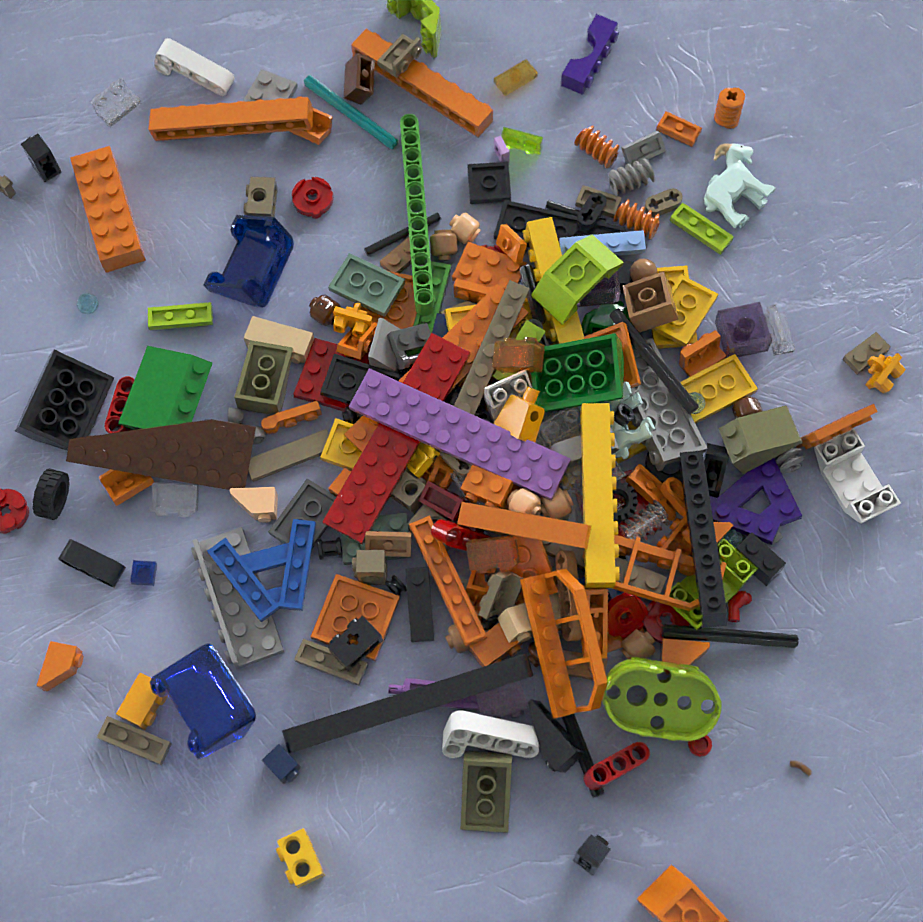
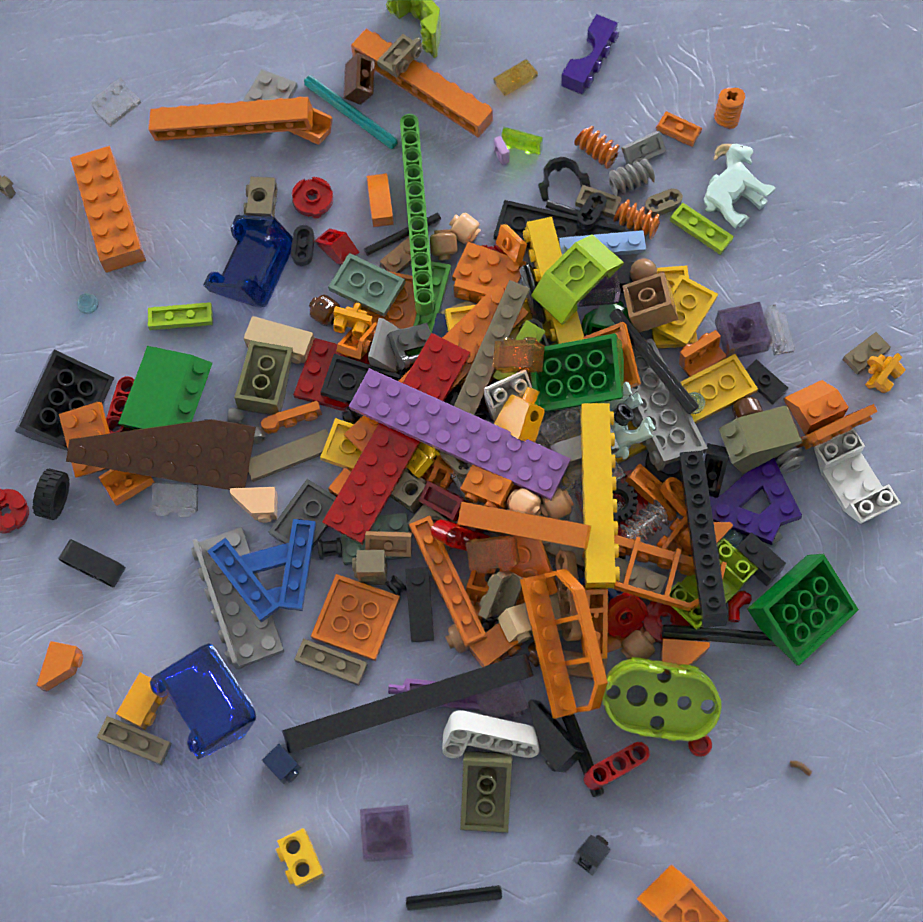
black brick [21,133,62,183] -> none
clear blue plate [130,560,157,586] -> none
white beam [154,38,235,96] -> none
black brick [328,616,383,672] -> none
black plate [467,162,511,204] -> none
none -> orange plate [59,402,110,478]
none -> black plate [291,225,315,266]
none -> red slope [315,228,360,265]
none -> clear purple brick [360,805,414,862]
none -> orange slope [367,173,394,227]
none -> black axle [406,885,502,911]
none -> black helmet [538,157,590,201]
none -> black plate [745,359,788,405]
none -> green slope [747,554,859,666]
none -> orange slope [783,380,849,435]

